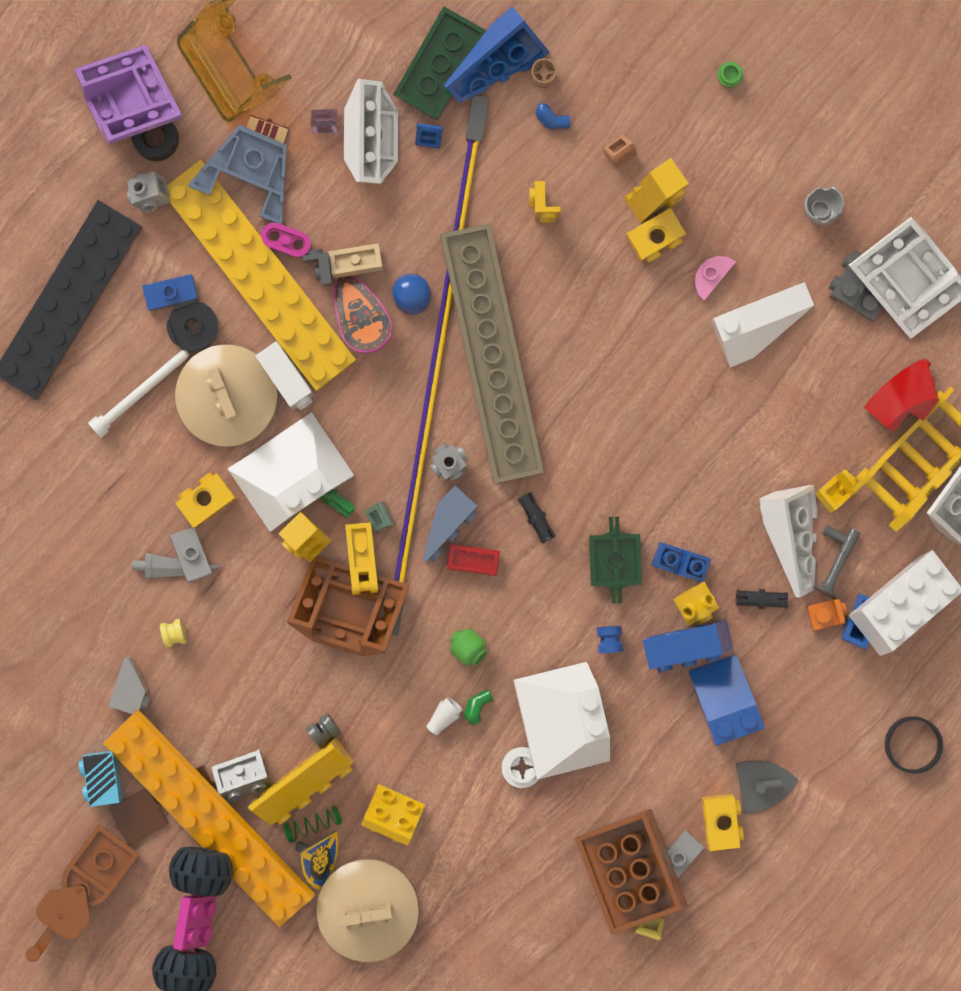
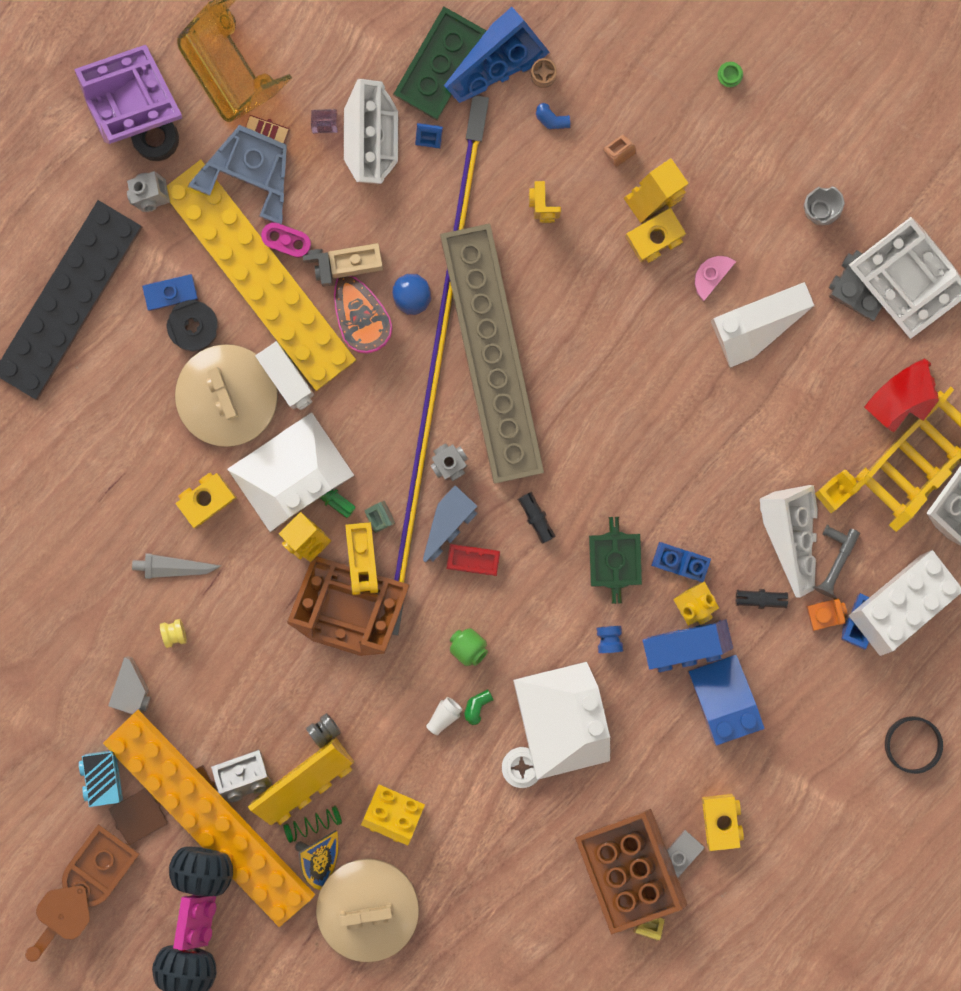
white piece [88,350,189,438] -> none
light grey plate [170,527,212,584] -> none
dark grey shield [736,761,798,814] -> none

